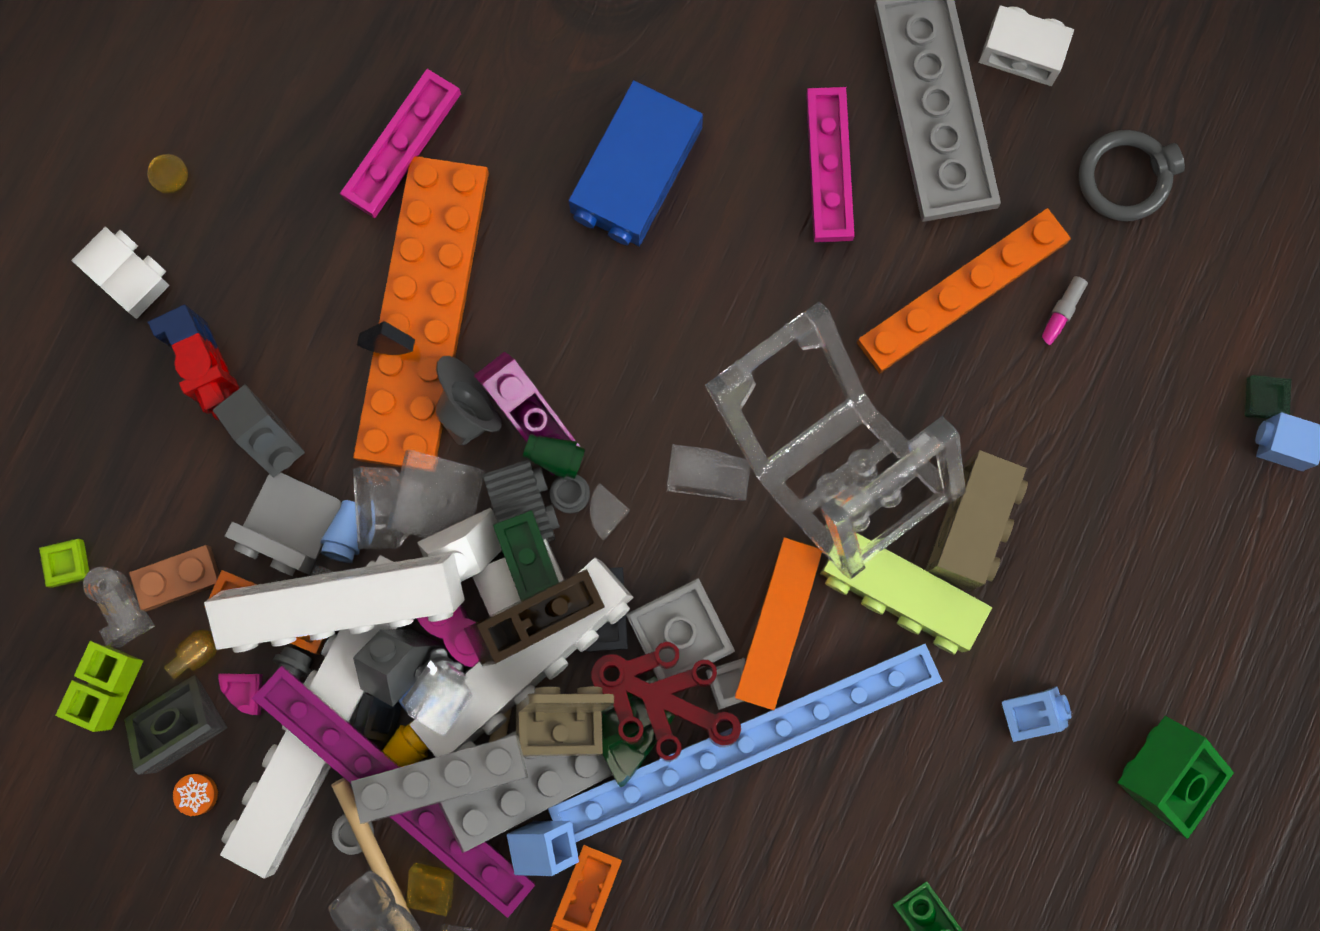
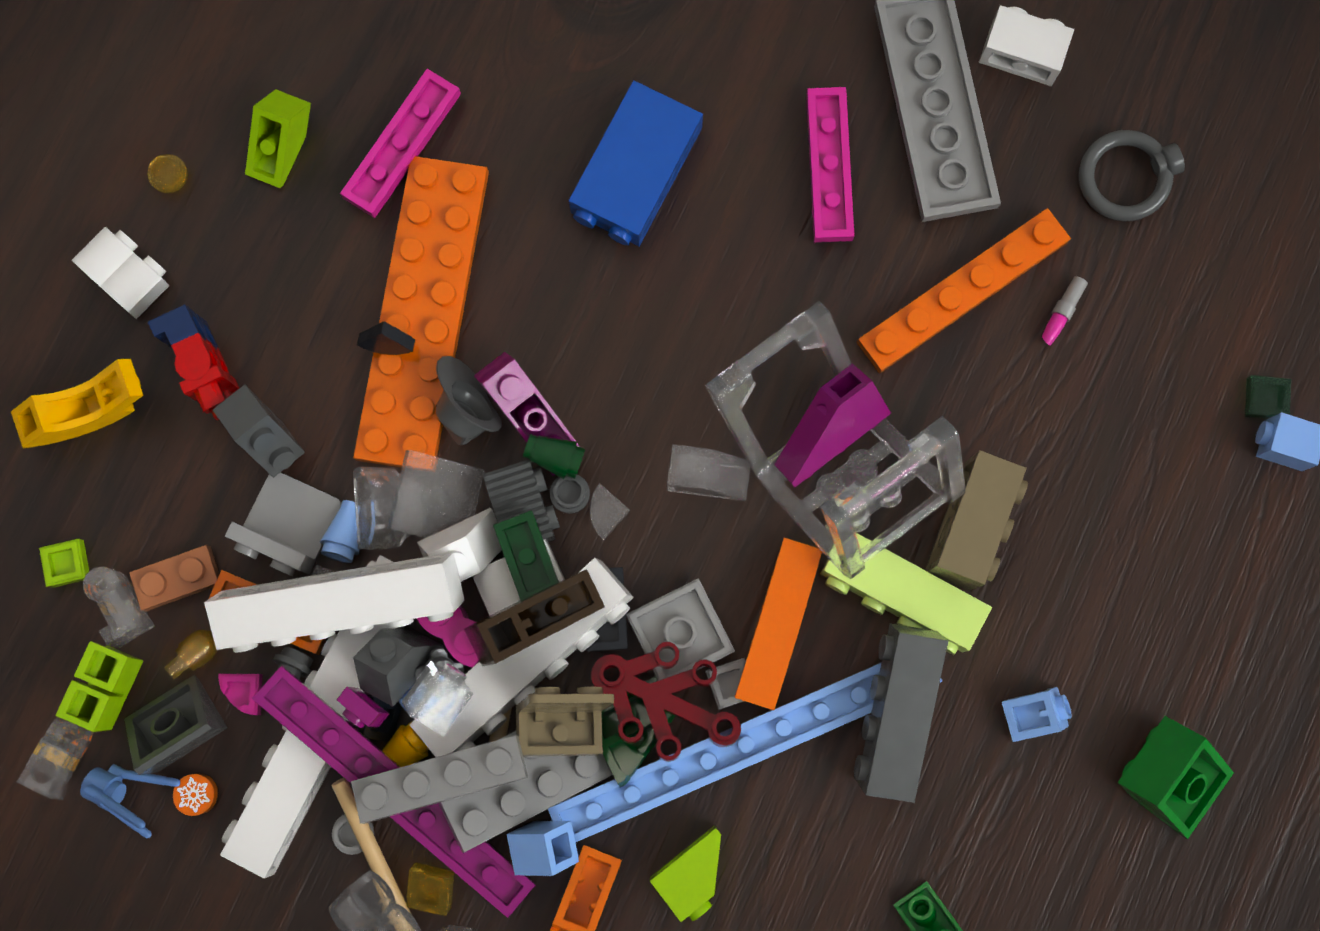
none -> yellow arch [11,358,144,448]
none -> clear leg [17,717,93,800]
none -> medium blue plant [80,764,180,838]
none -> lime slope [245,89,311,188]
none -> magenta plate [336,687,389,728]
none -> lime slope [650,825,721,922]
none -> magenta slope [774,363,891,488]
none -> dark grey brick [854,623,948,803]

